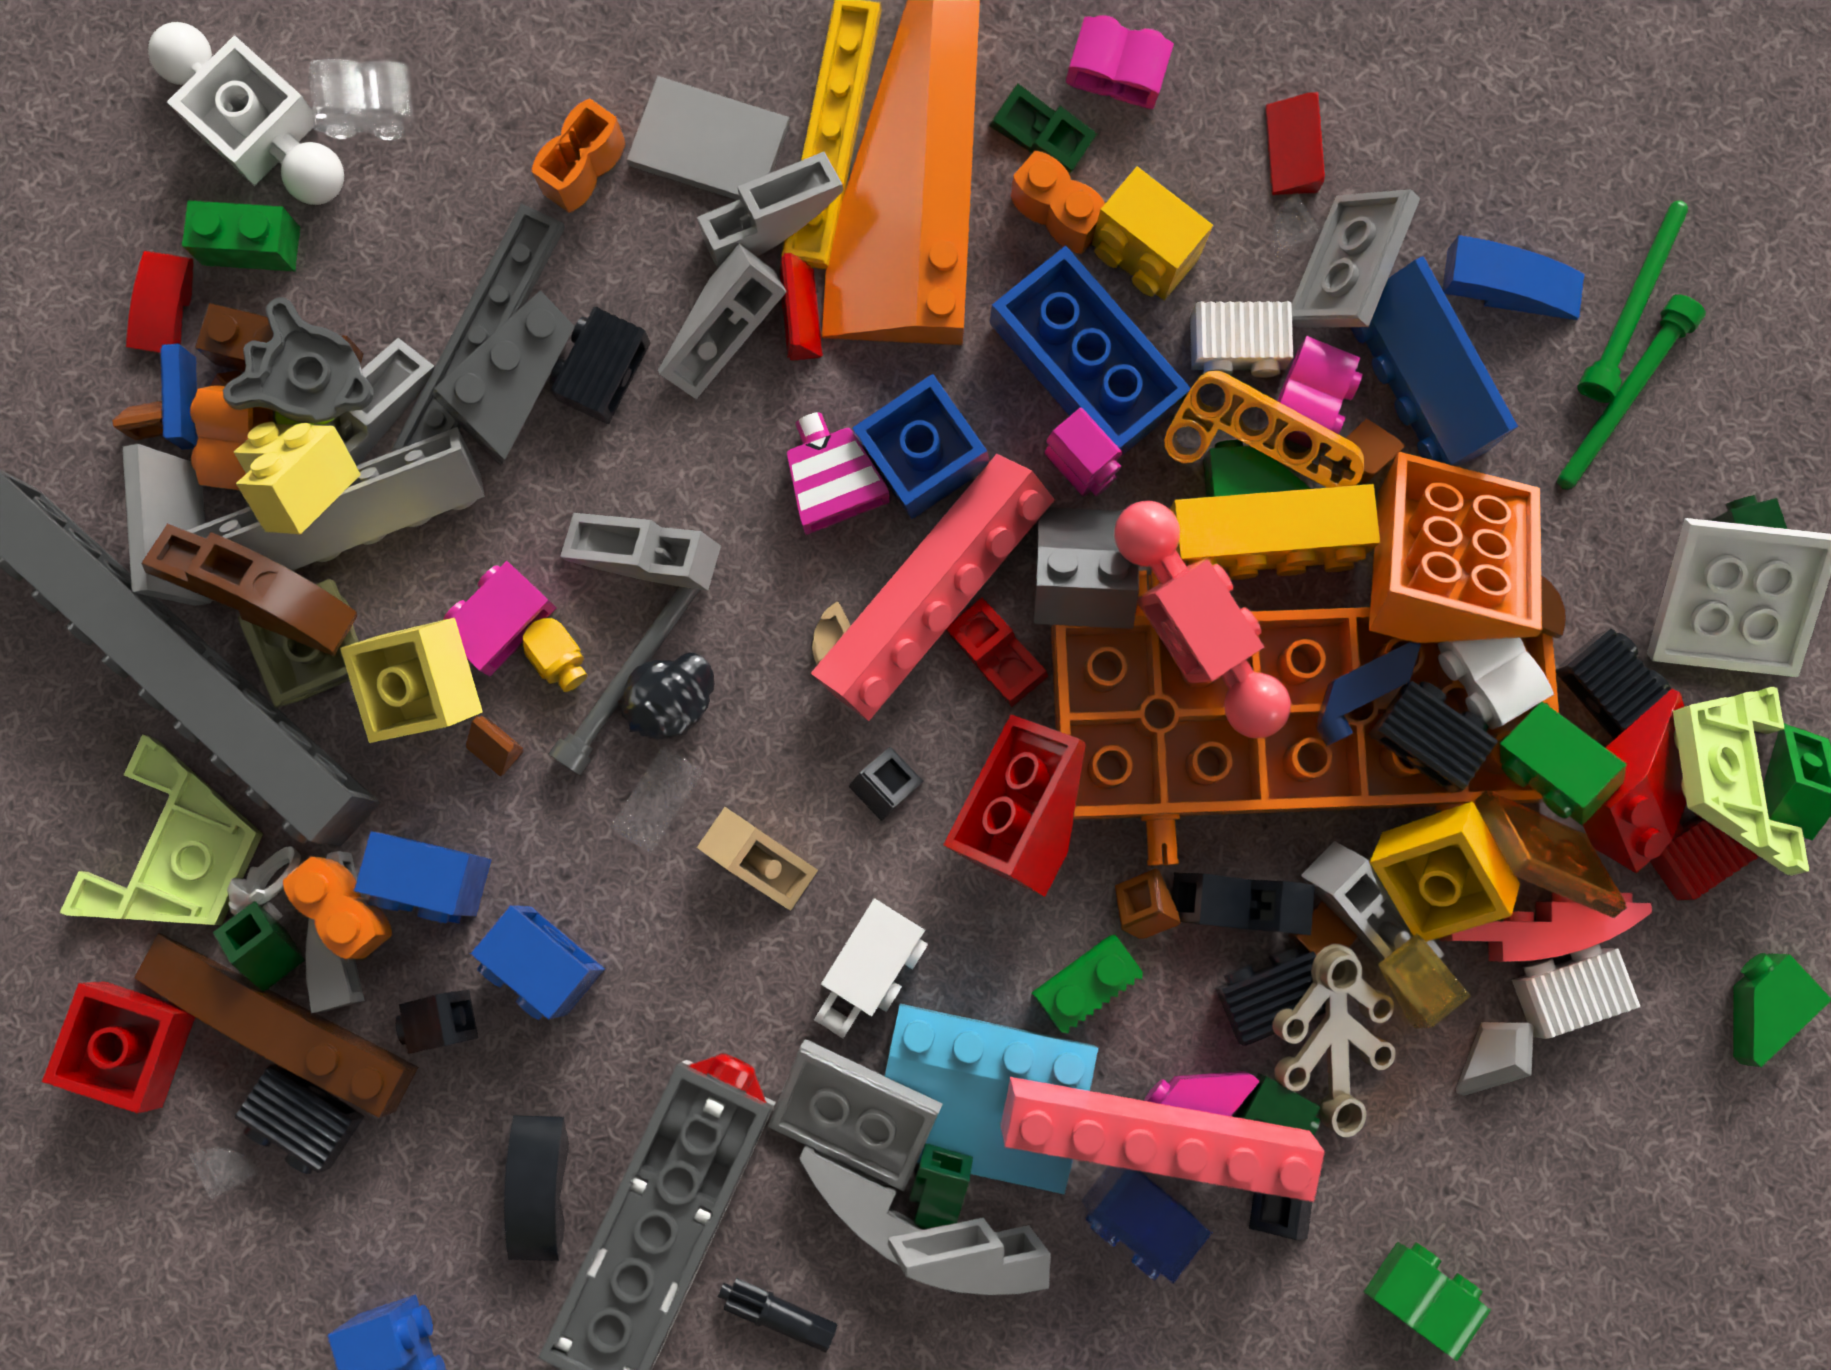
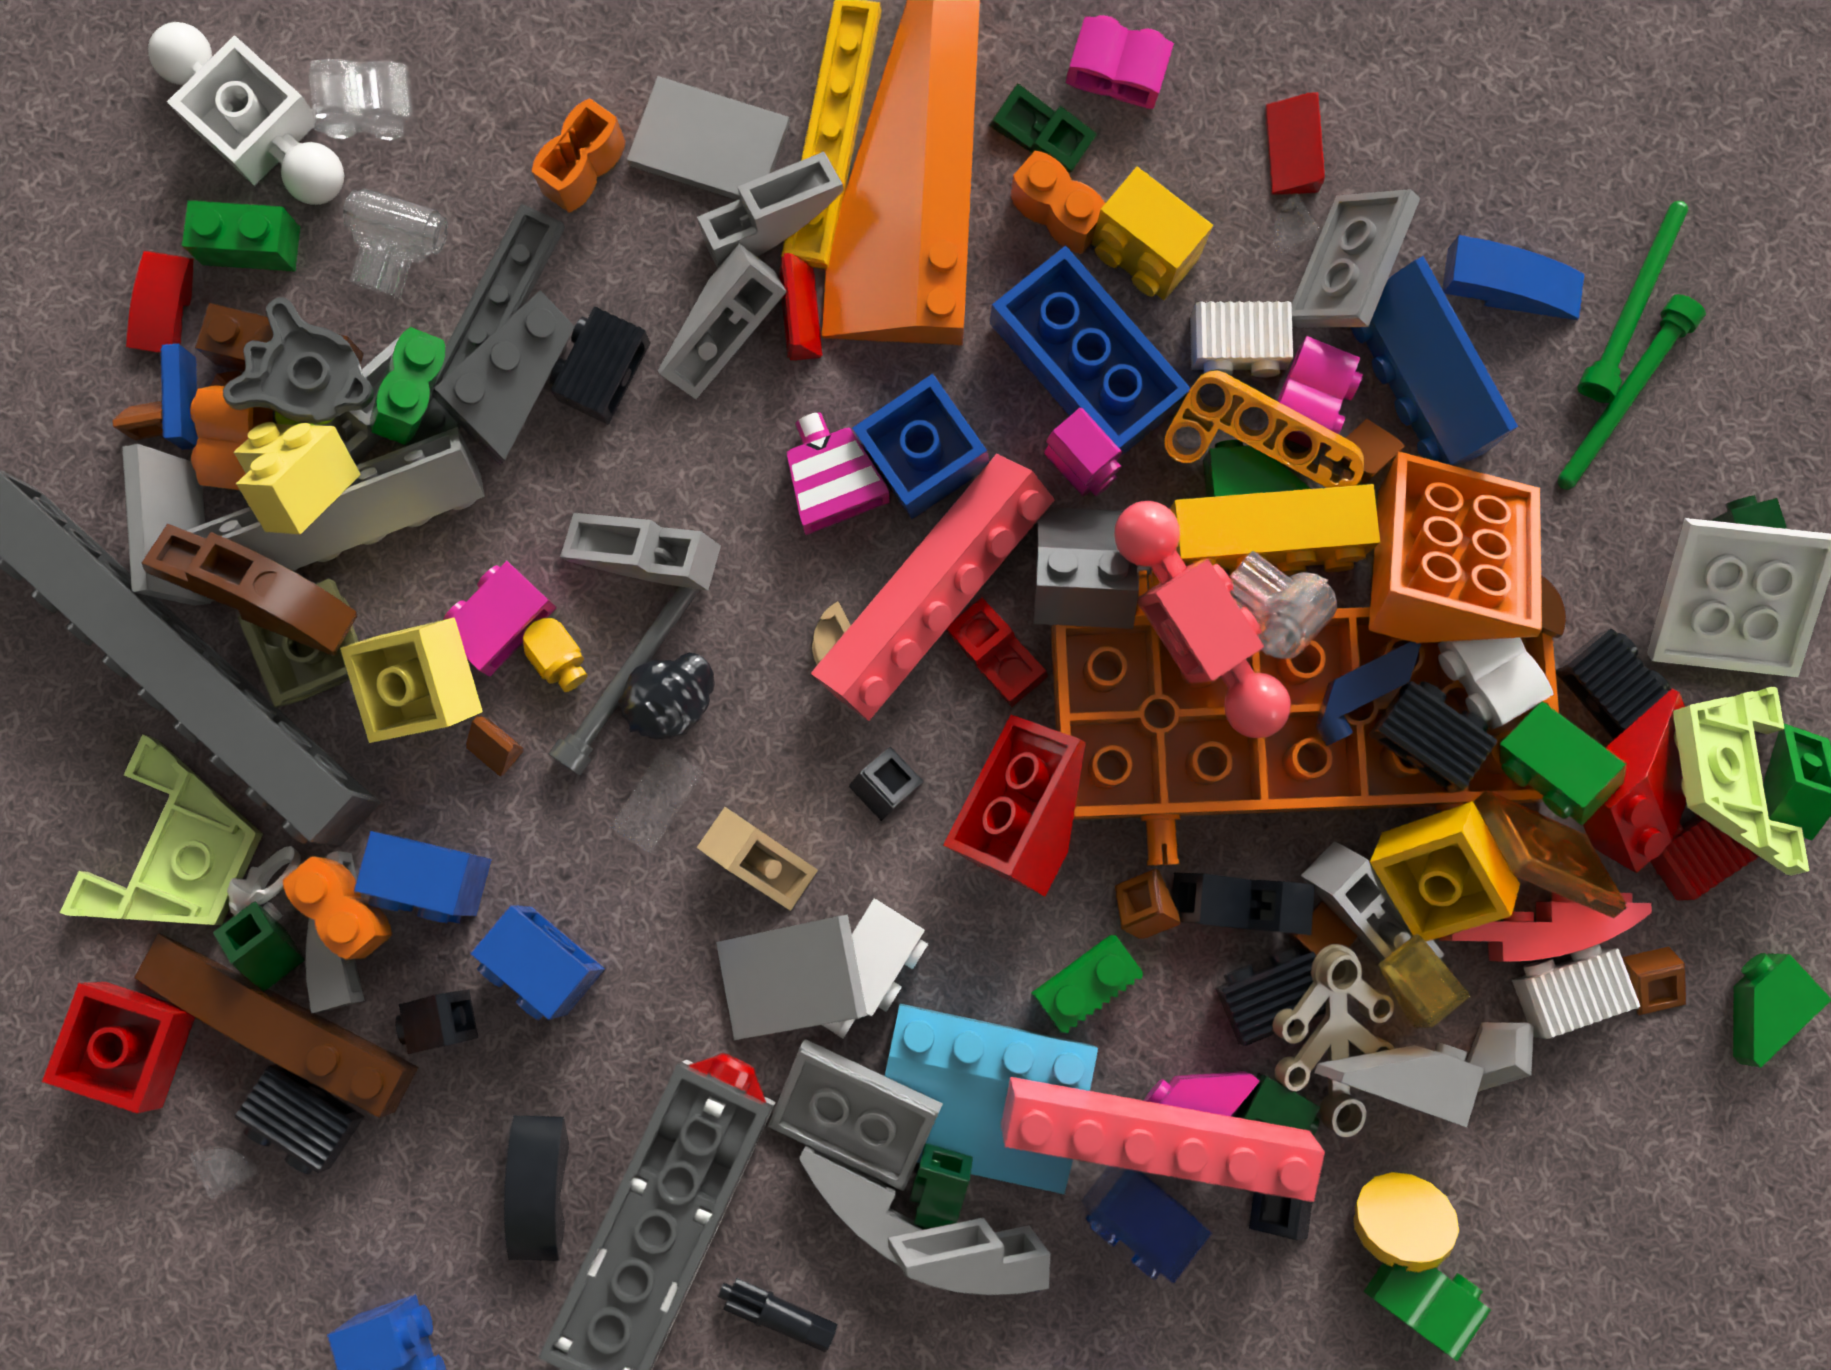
none -> clear piece [343,188,448,299]
none -> green brick [370,327,445,445]
none -> light grey tile [716,915,867,1040]
none -> clear piece [1229,551,1337,659]
none -> light grey slope [1315,1042,1484,1127]
none -> yellow tile [1353,1172,1459,1272]
none -> dark orange slope [1622,947,1686,1015]

